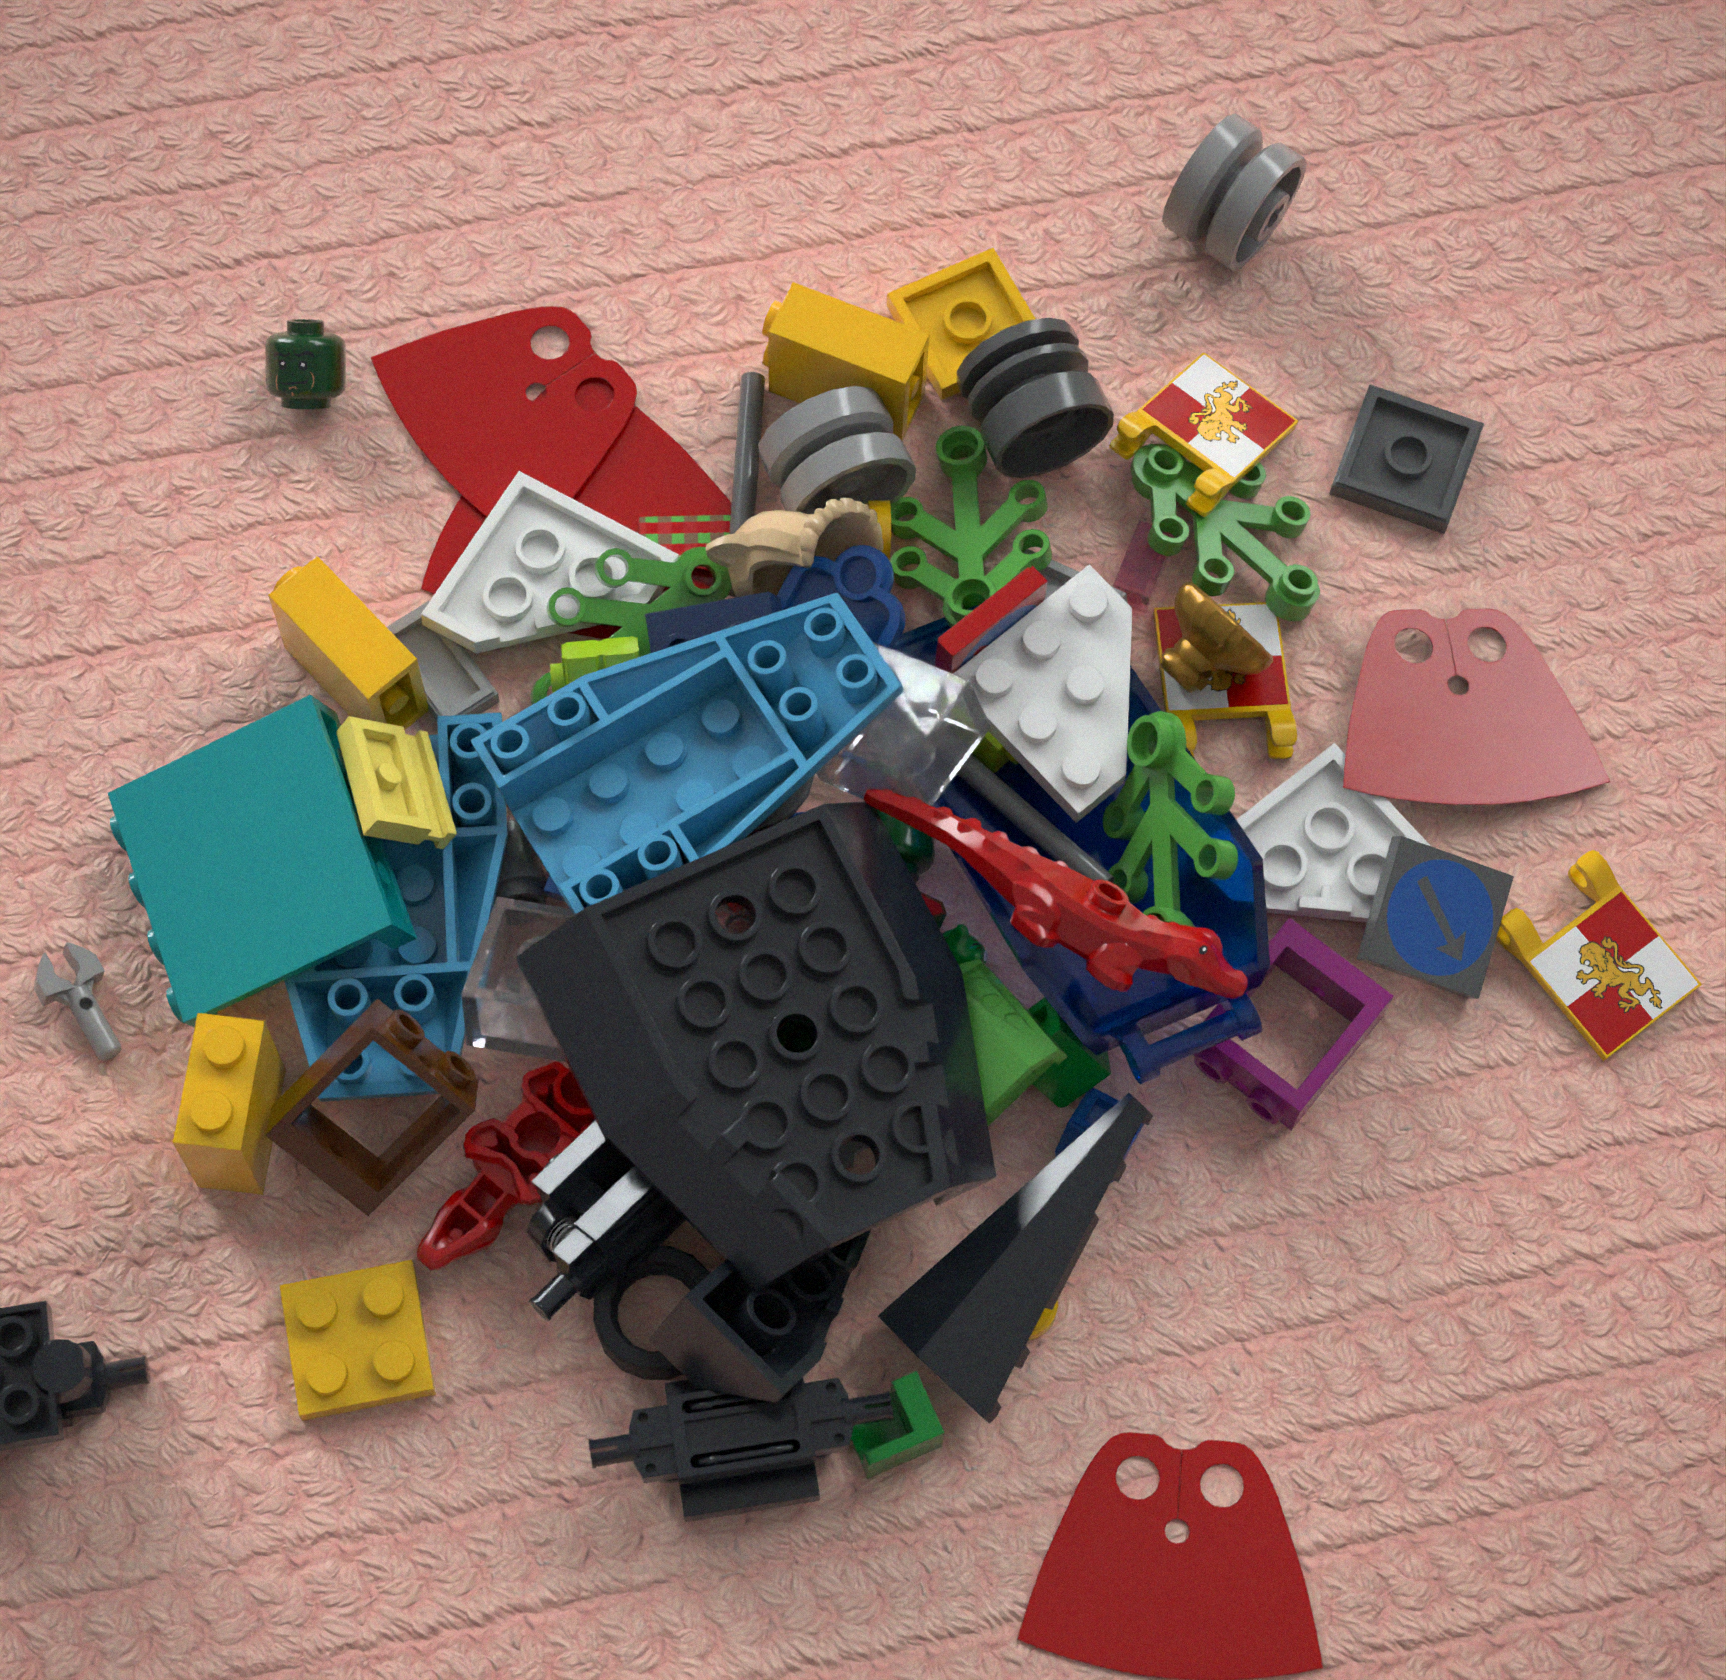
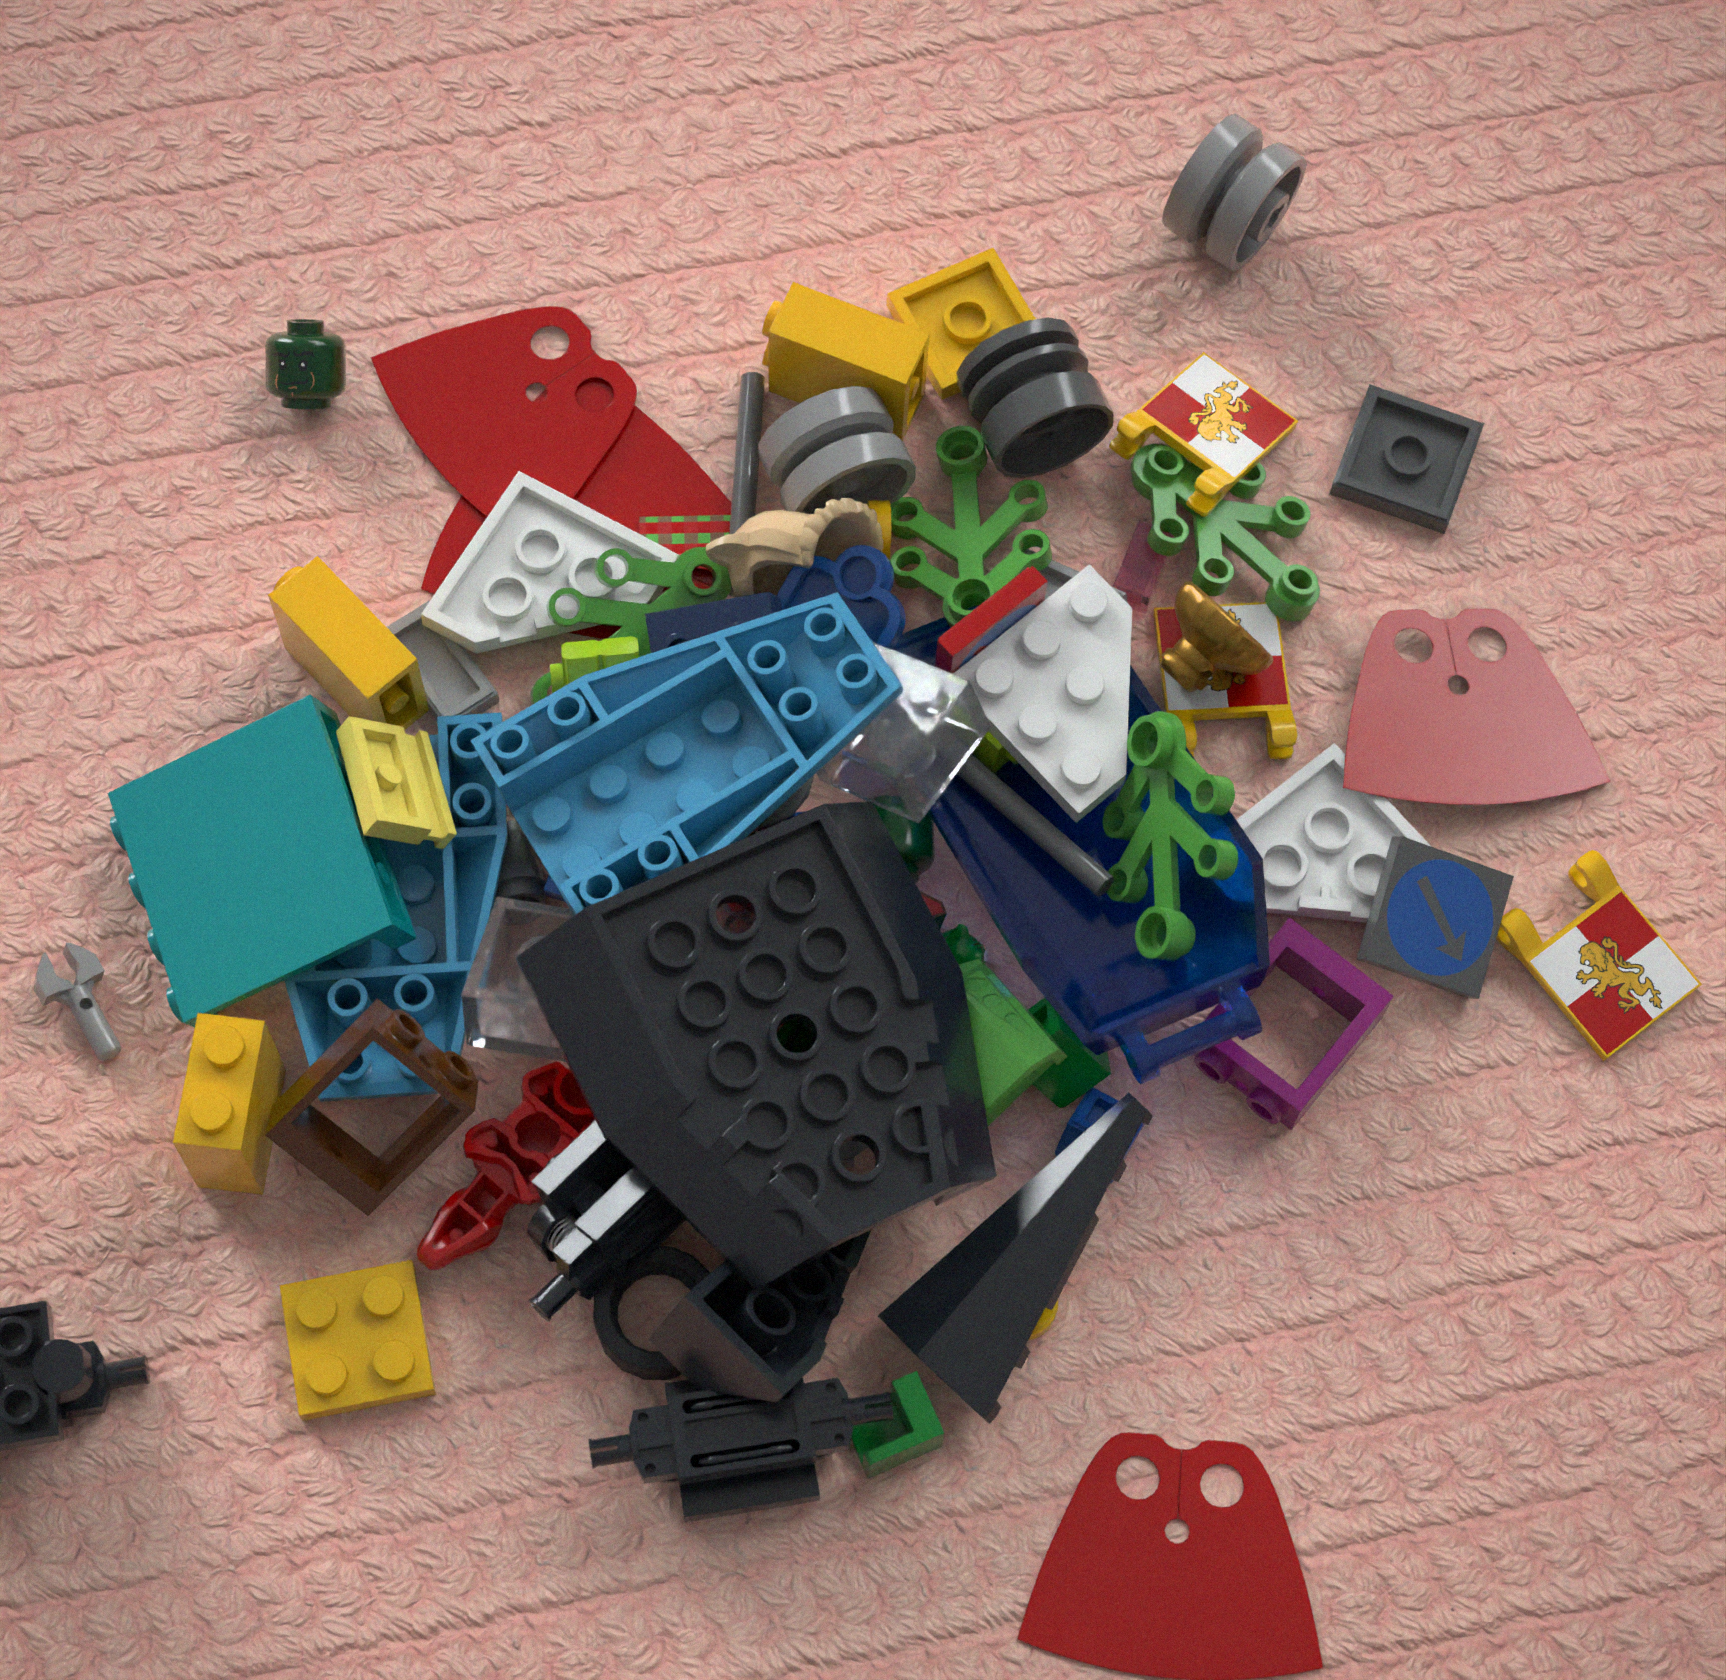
red animal [863,789,1248,999] -> none

